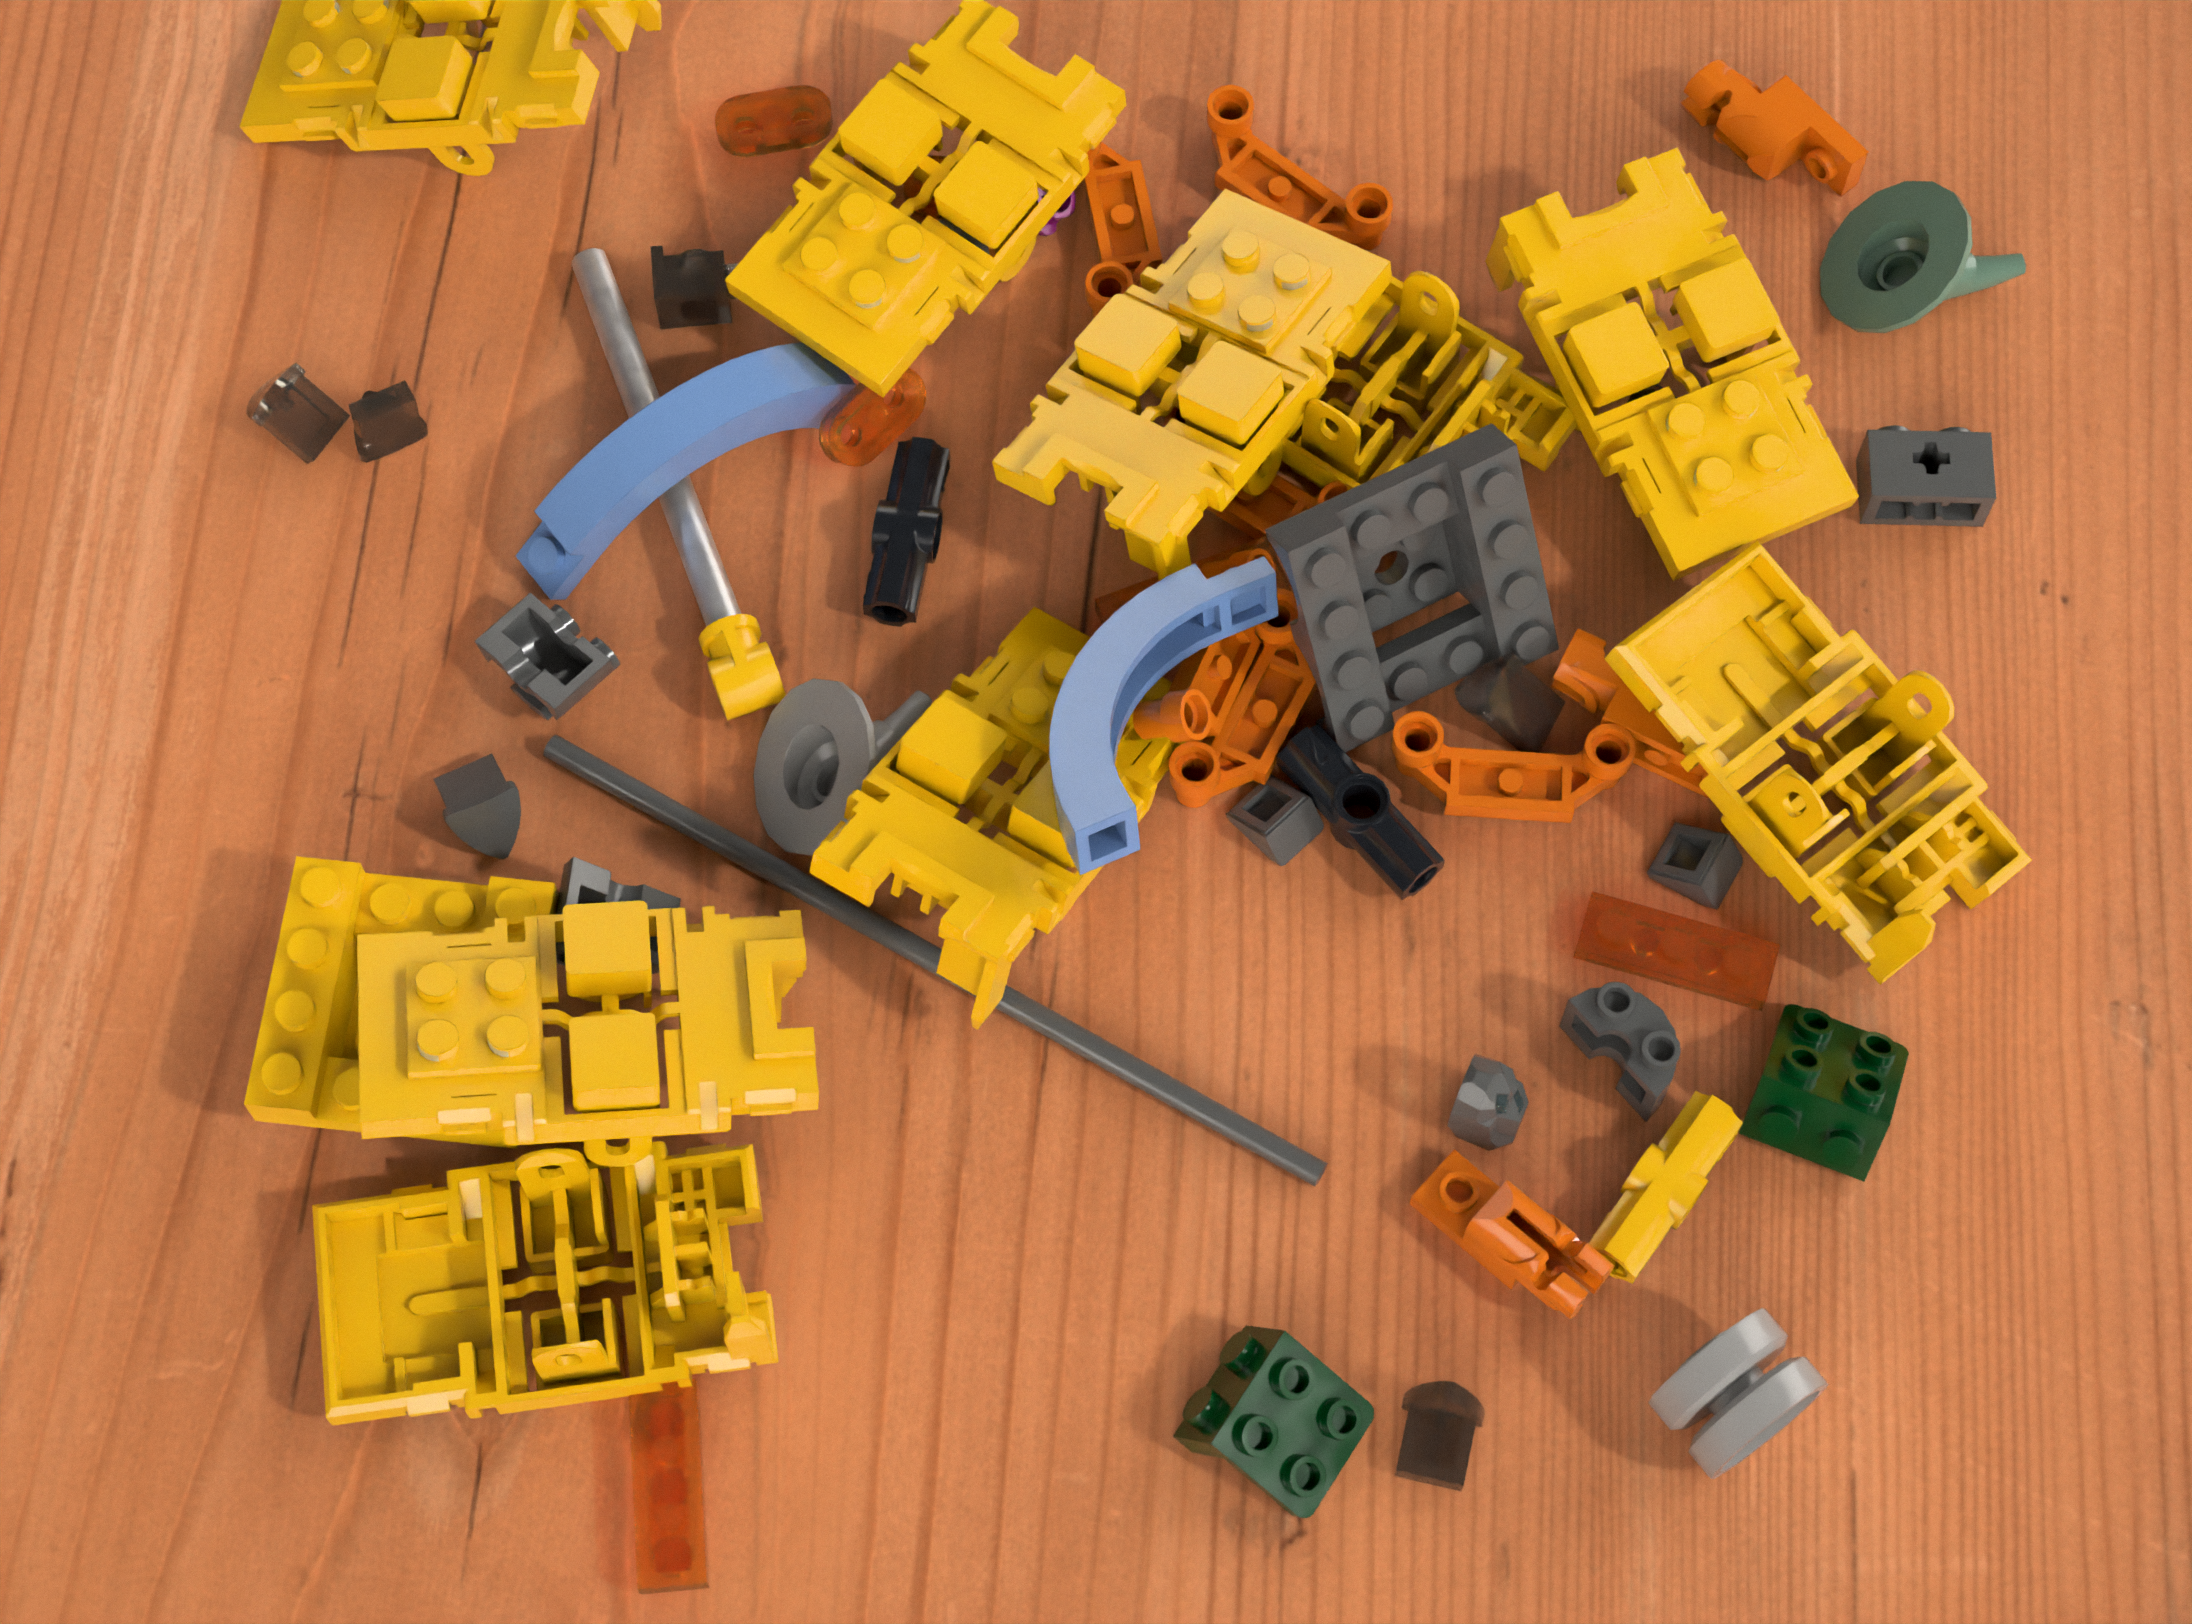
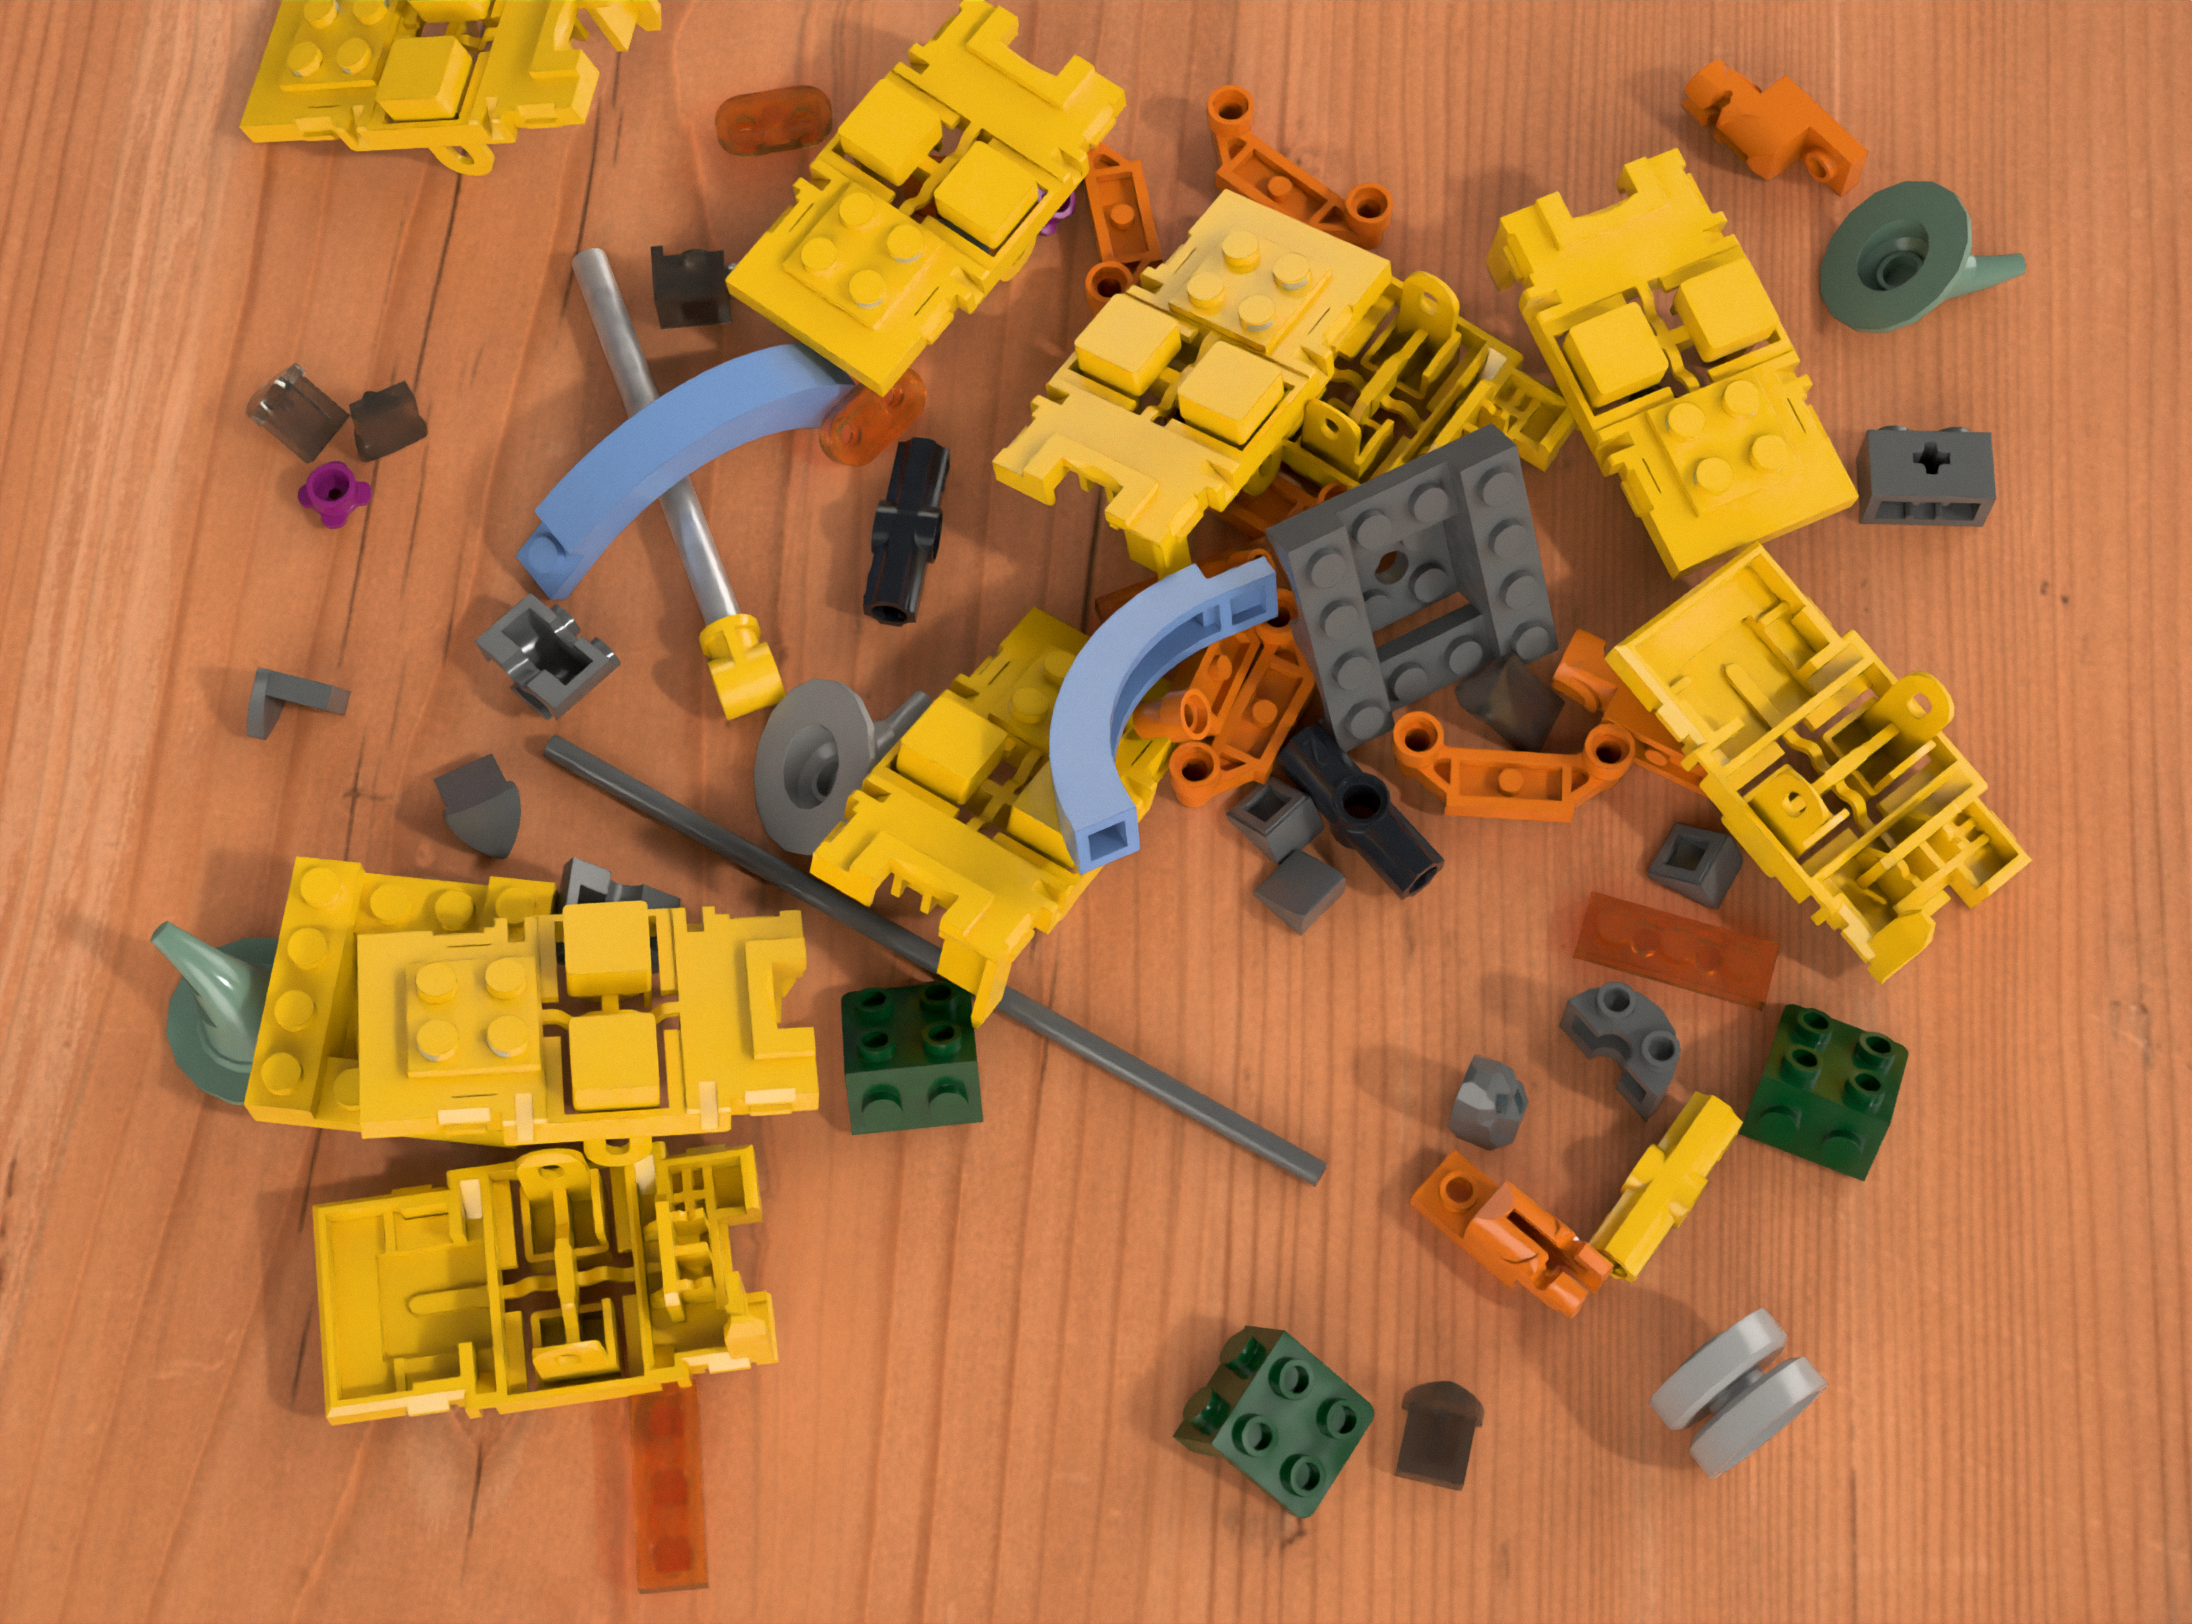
none -> sand green piece [150,921,279,1105]
none -> dark grey tile [247,667,351,740]
none -> magenta plate [298,461,372,529]
none -> dark green bracket [841,981,983,1135]
none -> dark grey slope [1254,849,1346,936]

